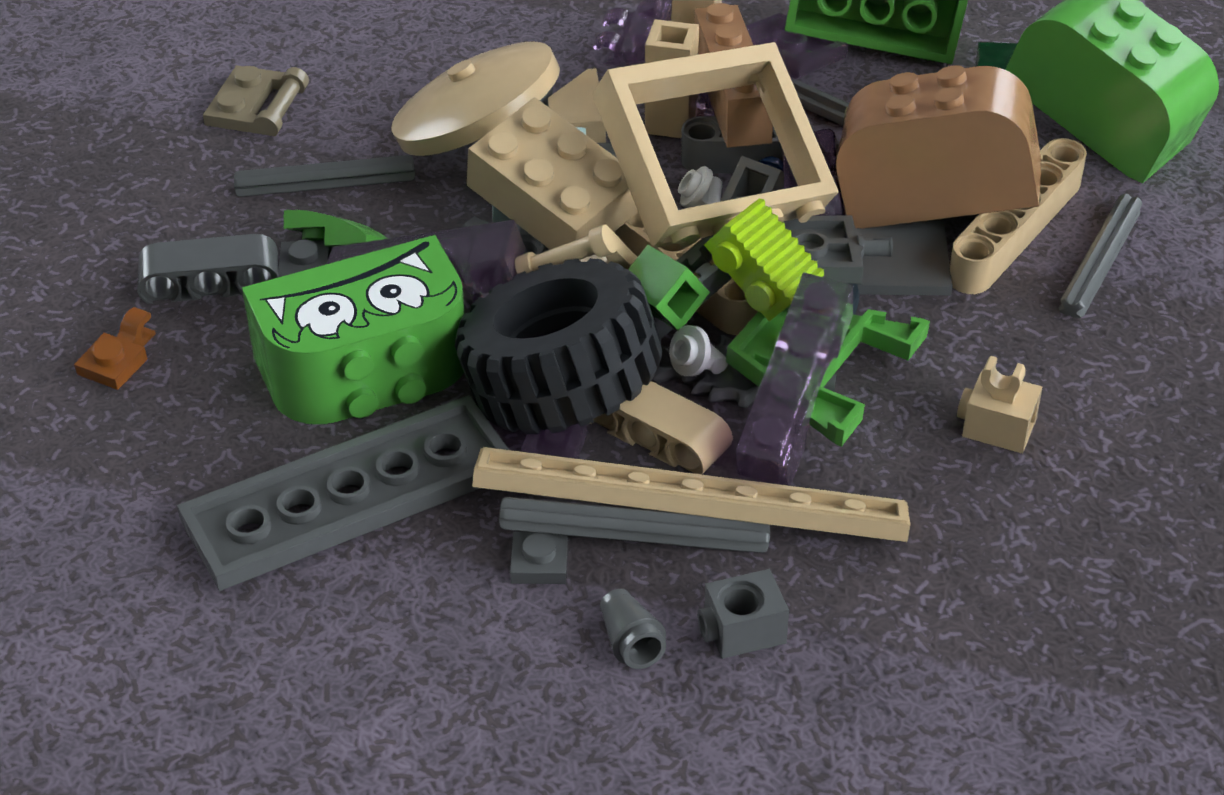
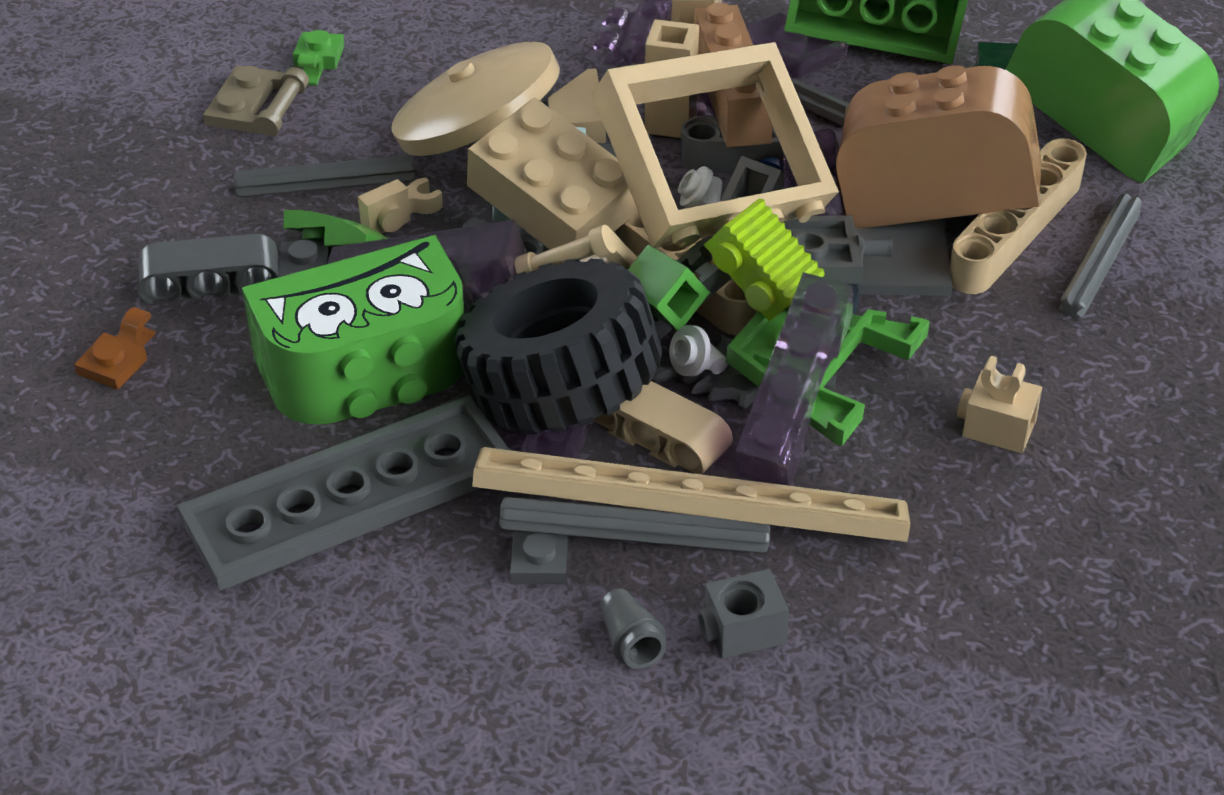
none -> bright green plate [293,30,345,86]
none -> tan plate [358,178,443,234]

